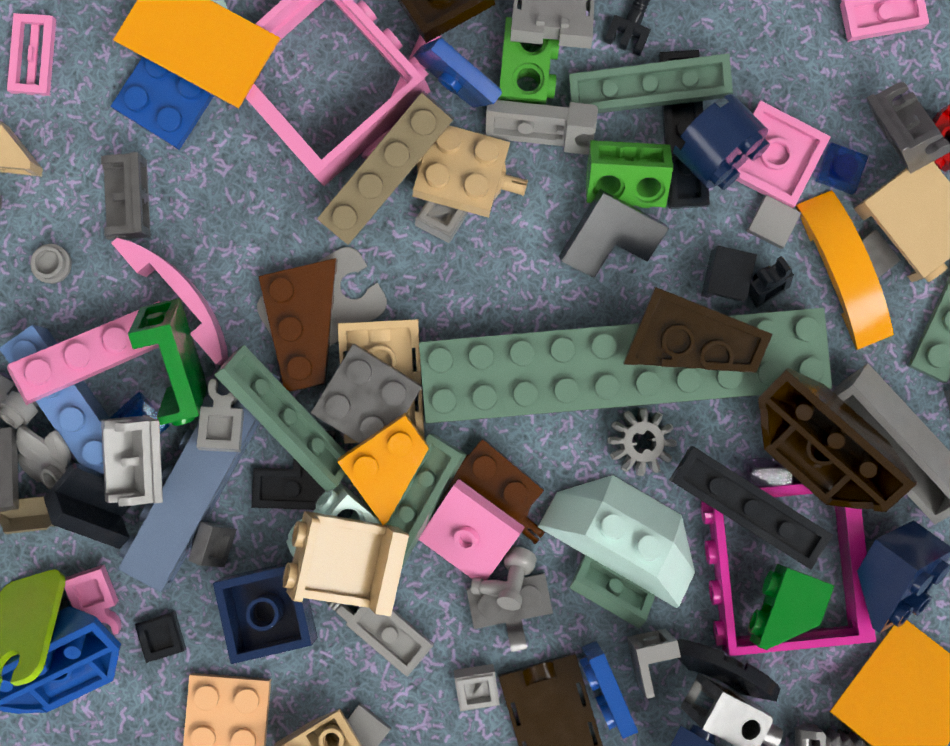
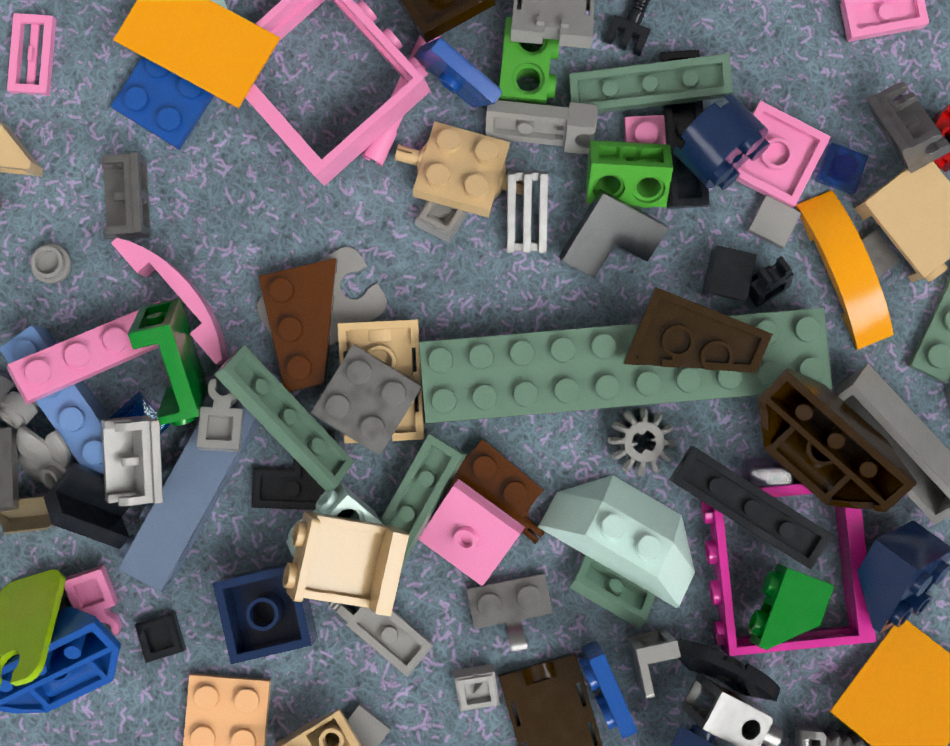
flat silver plate [188,522,237,567] -> none
dark tan brick [317,91,454,245] -> none
light orange wing [337,413,429,525] -> none
light grey piece [471,547,537,611] -> none
none -> tile [507,171,548,253]
none -> bright pink plate [624,115,666,144]

